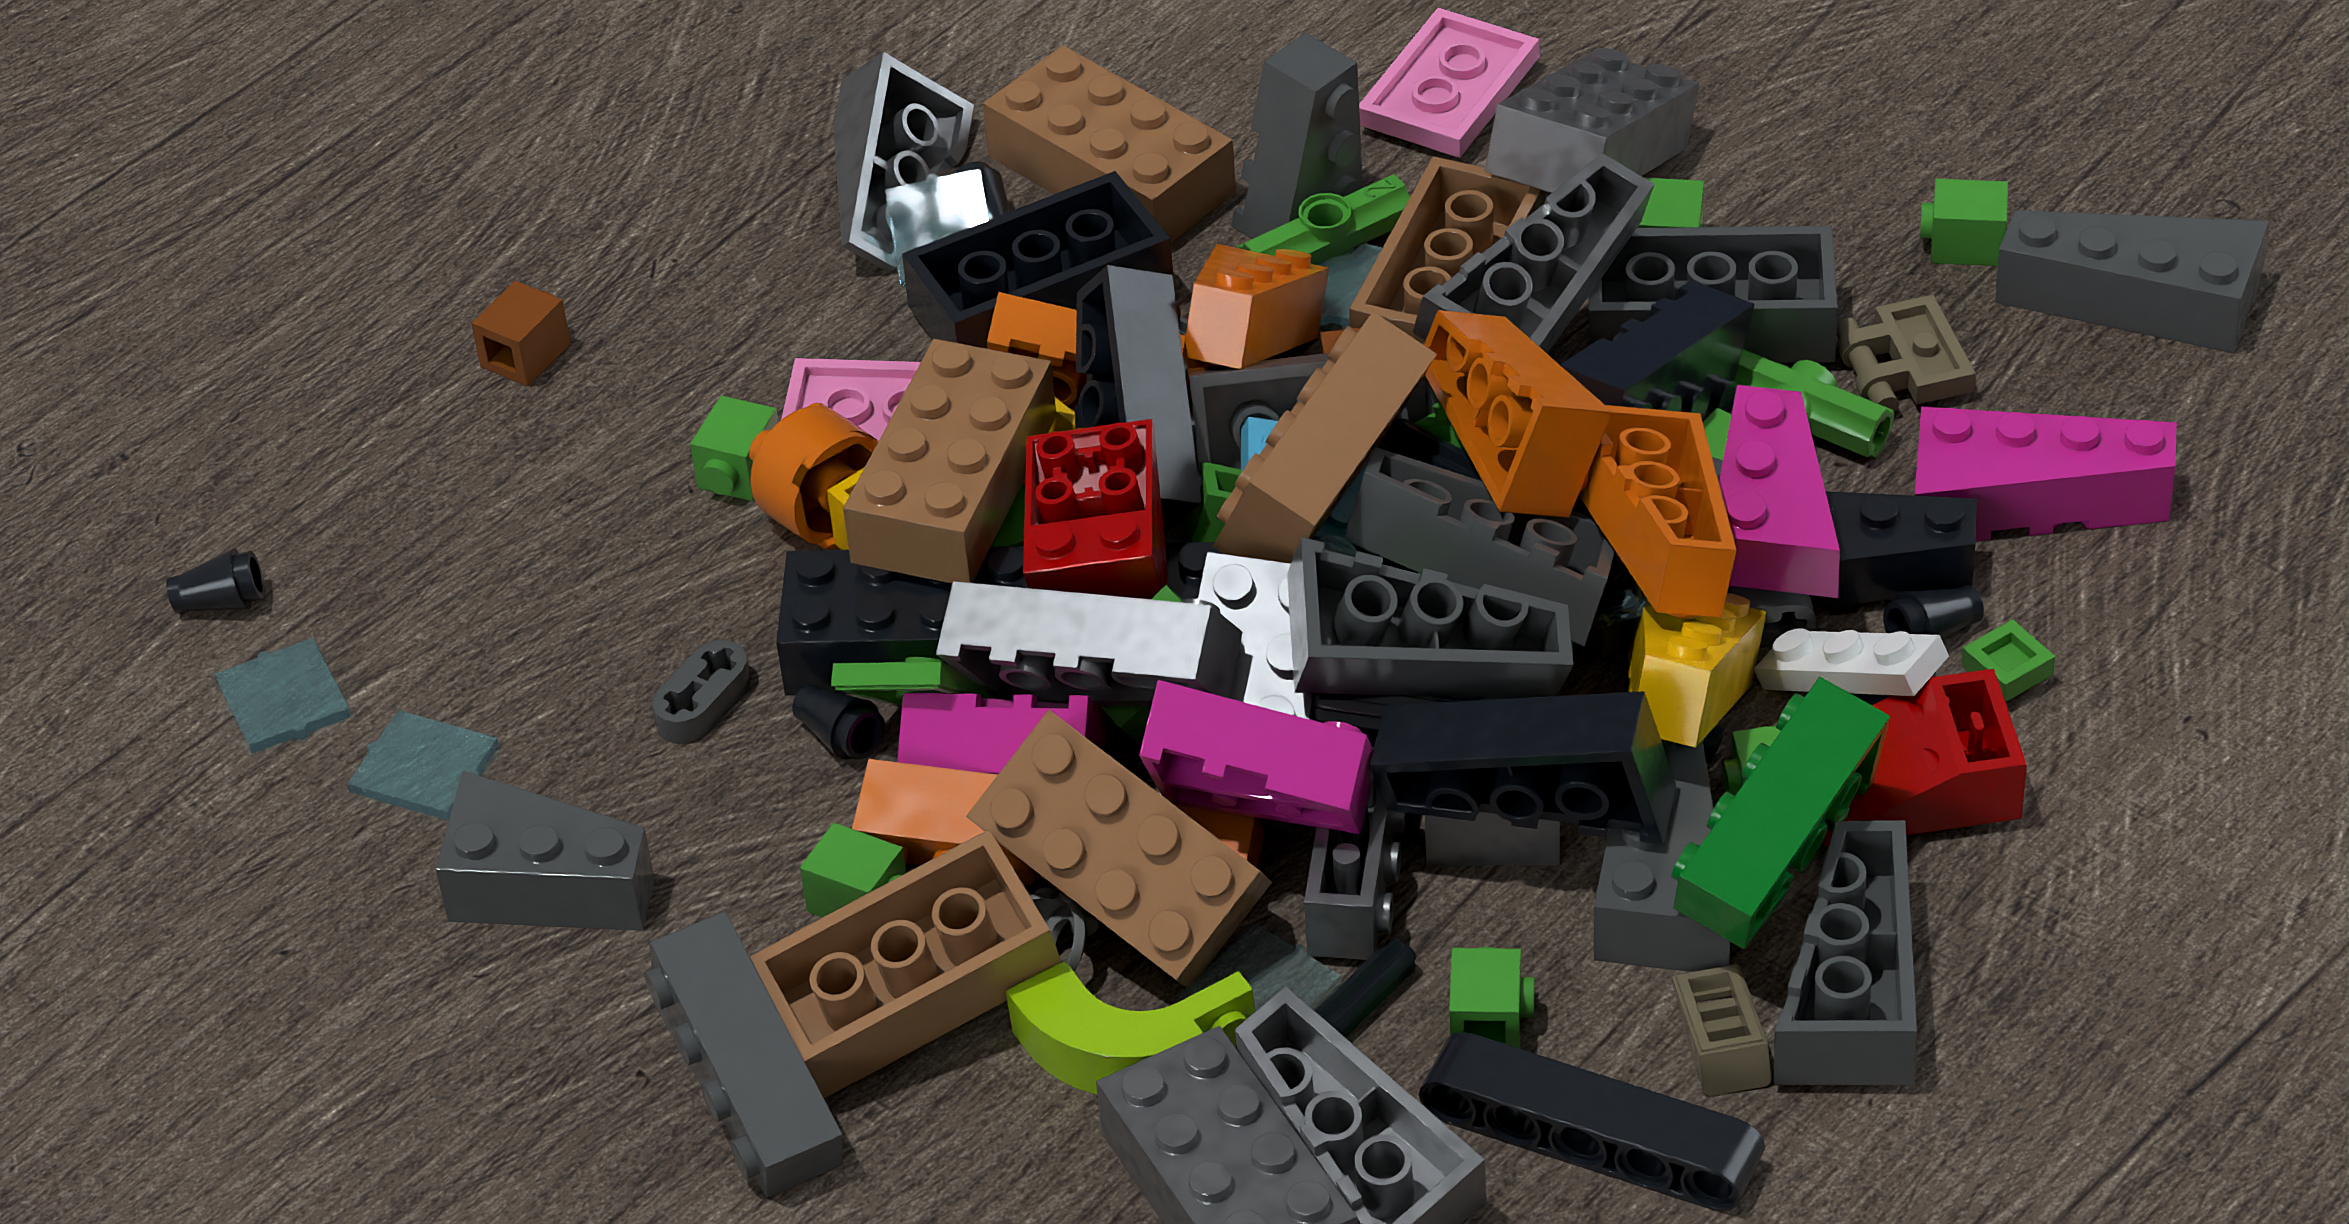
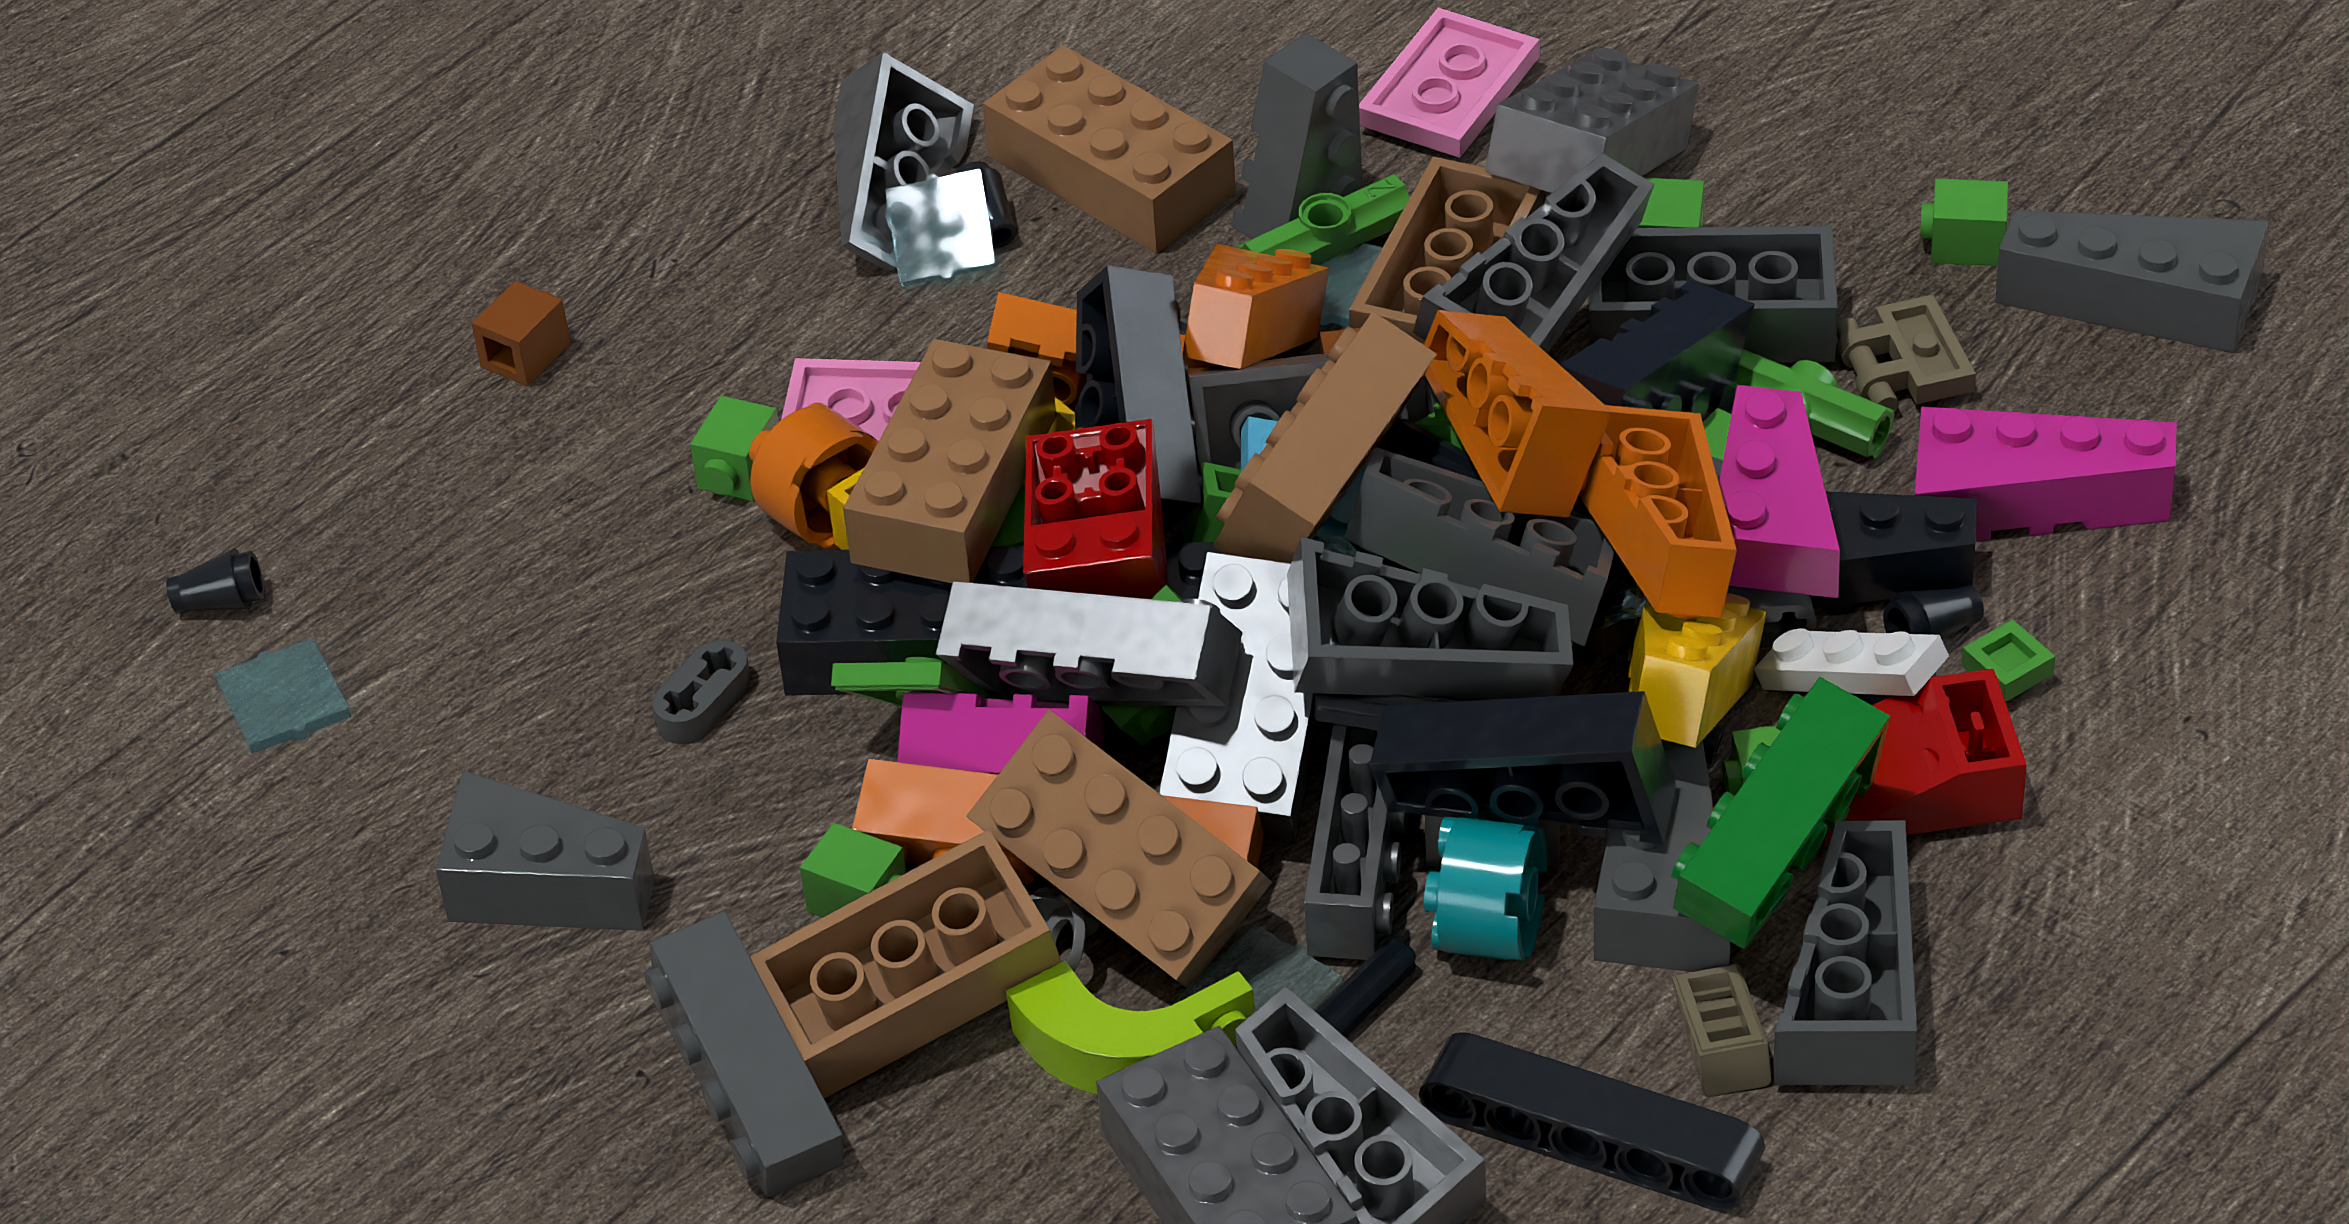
clear light blue piece [347,710,499,821] -> none
black cone [792,684,885,760] -> none
black brick [902,171,1175,349] -> none
dark pink wedge [1139,680,1373,834] -> none
bright green brick [1449,947,1535,1049] -> none
none -> teal brick [1424,817,1547,961]

